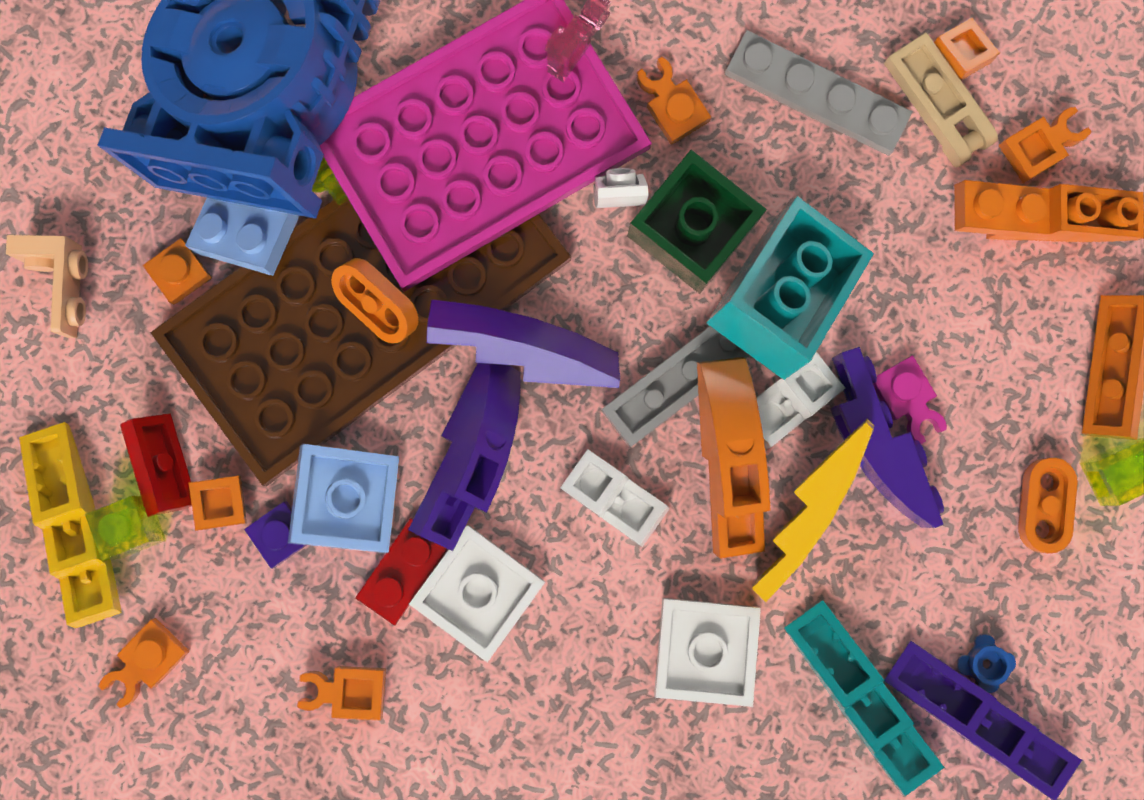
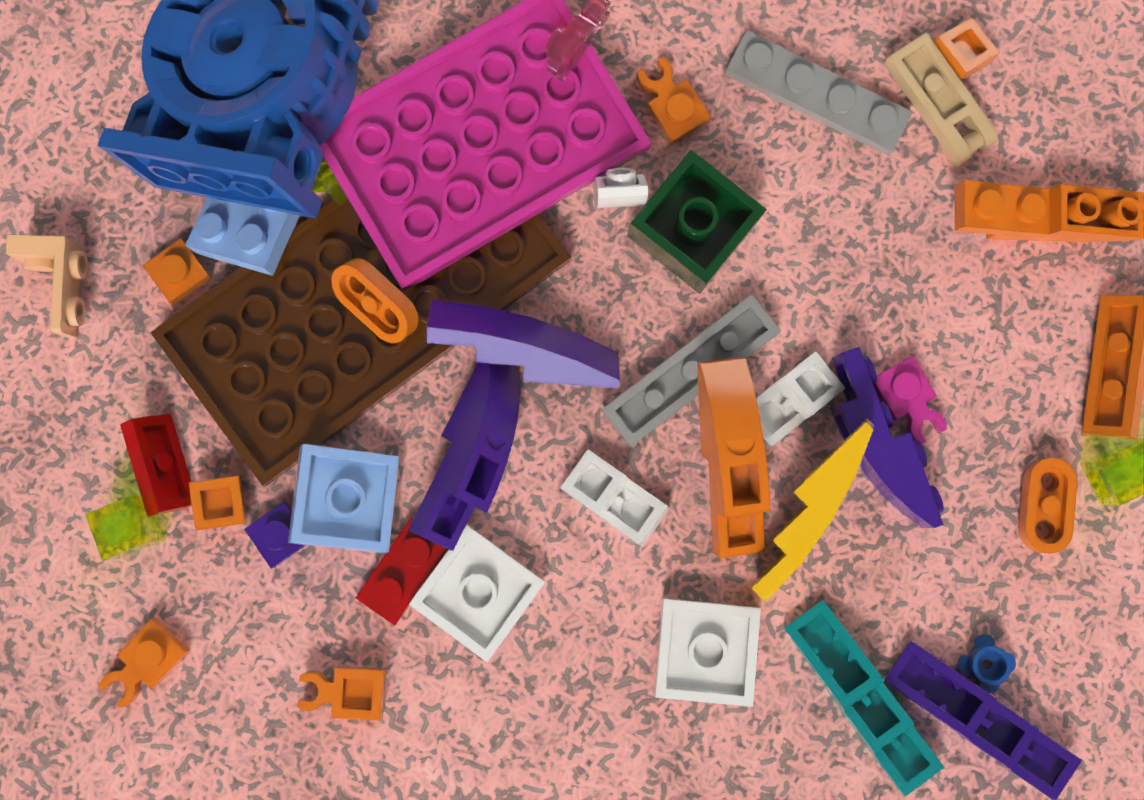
yellow slope [19,422,122,629] -> none
teal brick [706,196,874,380] -> none
orange plate [998,107,1092,184] -> none

